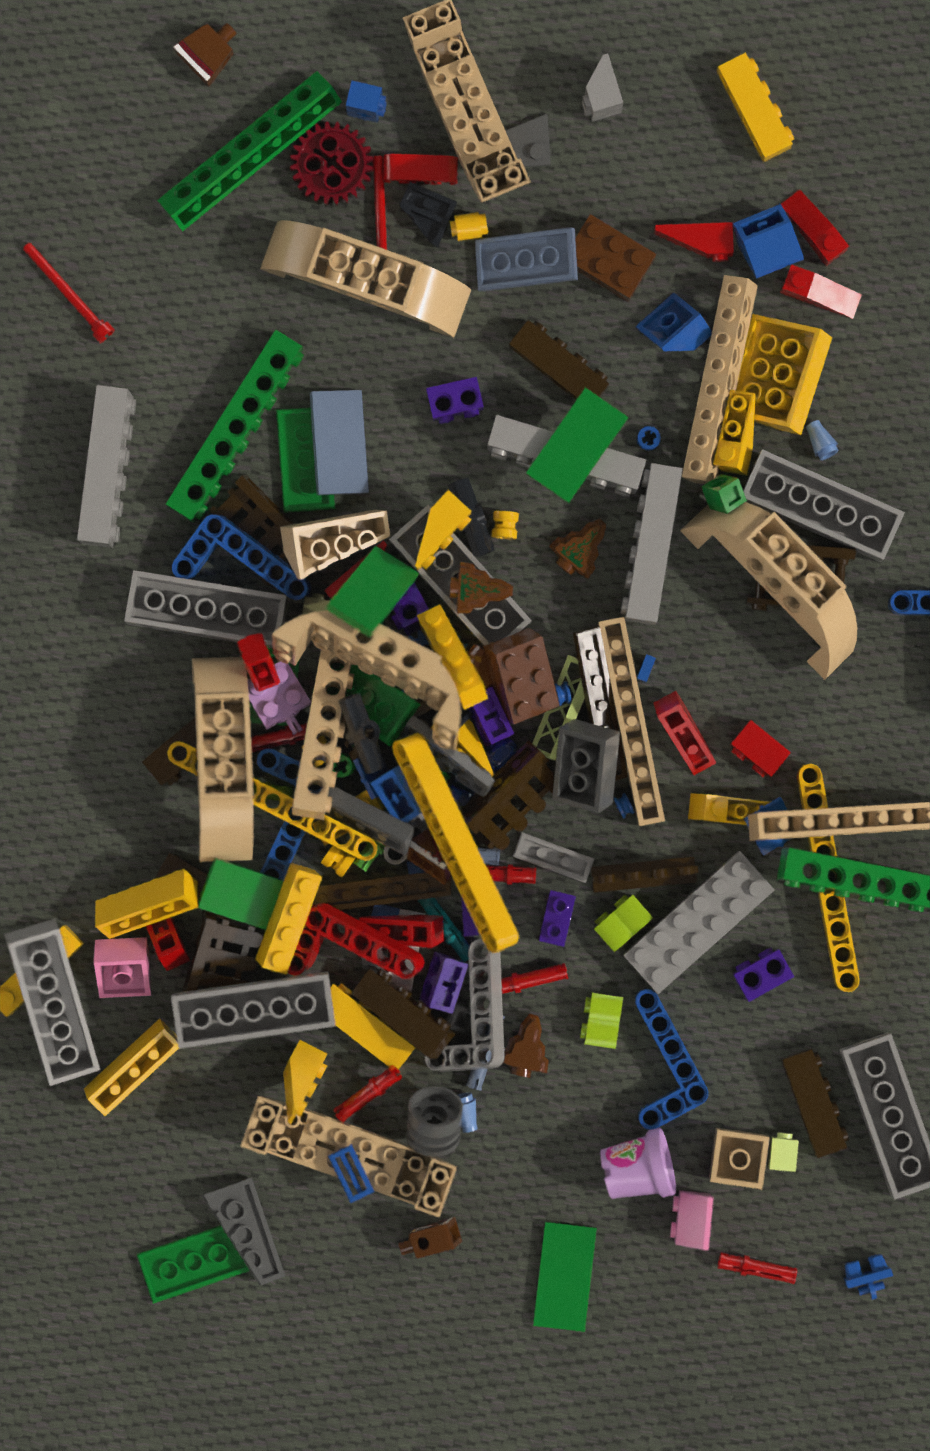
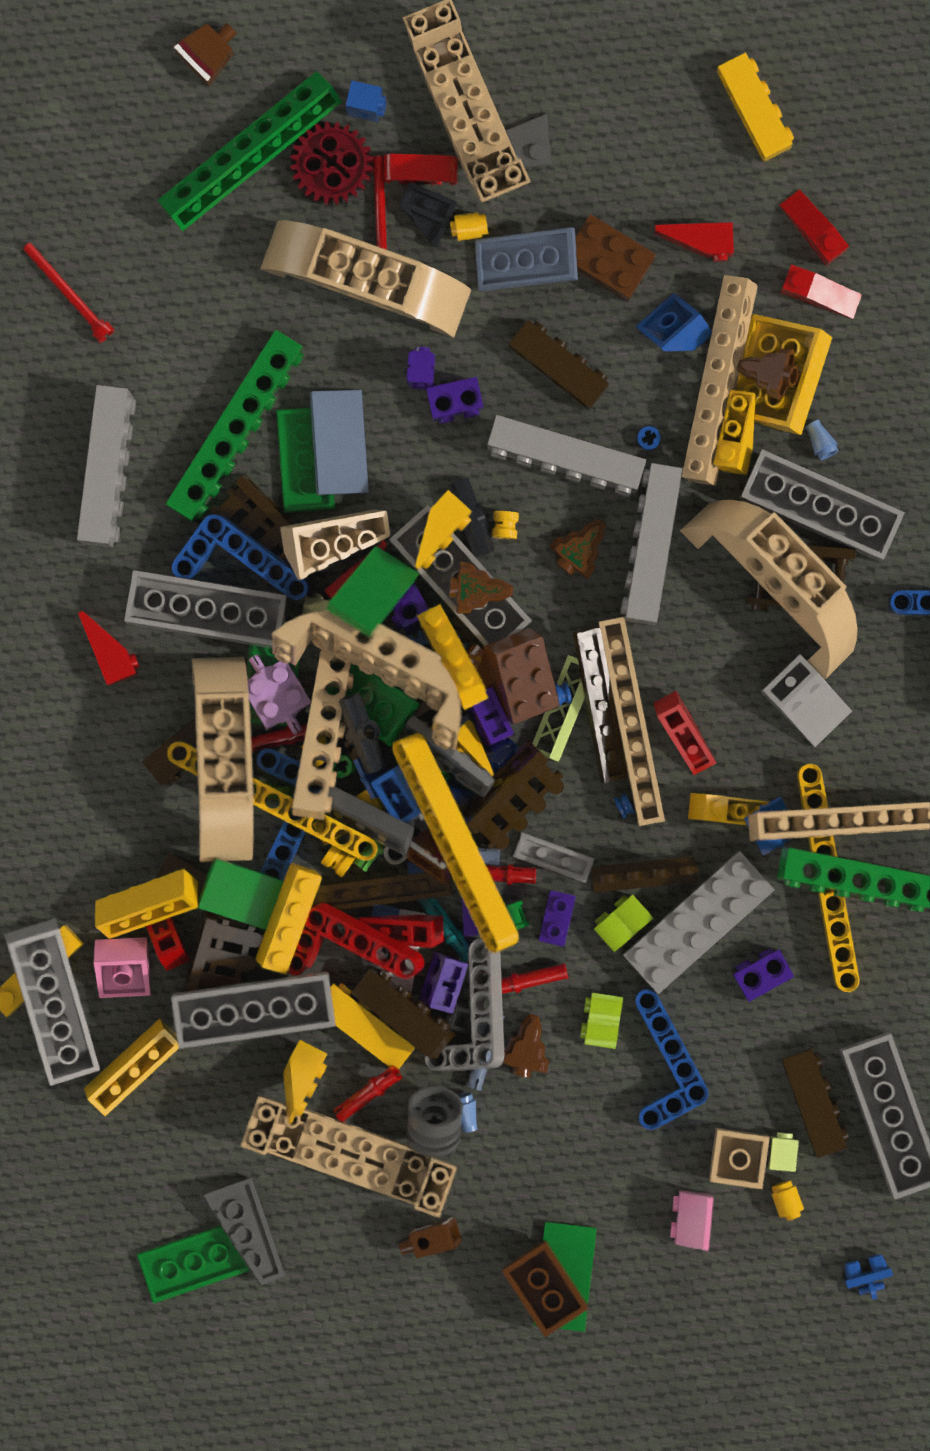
red brick [237,633,280,692] -> none
blue tile [328,1144,374,1203] -> none
green tile [526,387,628,504] -> none
dark grey brick [552,719,620,813] -> none
light grey slope [581,53,623,122] -> none
lavender piece [601,1128,676,1199] -> none
blue tile [637,654,656,683] -> none
green brick [701,474,747,513] -> none
red pin [717,1252,797,1284] -> none
red brick [730,720,791,778] -> none
blue slope [733,204,804,279] -> none
none -> red slope [78,611,140,686]
none -> dark purple brick [407,347,435,389]
none -> reddish brown brick [502,1239,589,1337]
none -> green bush [505,900,530,930]
none -> reddish brown rock [737,348,799,400]
none -> light grey slope [761,655,852,747]
none -> yellow brick [771,1180,804,1221]

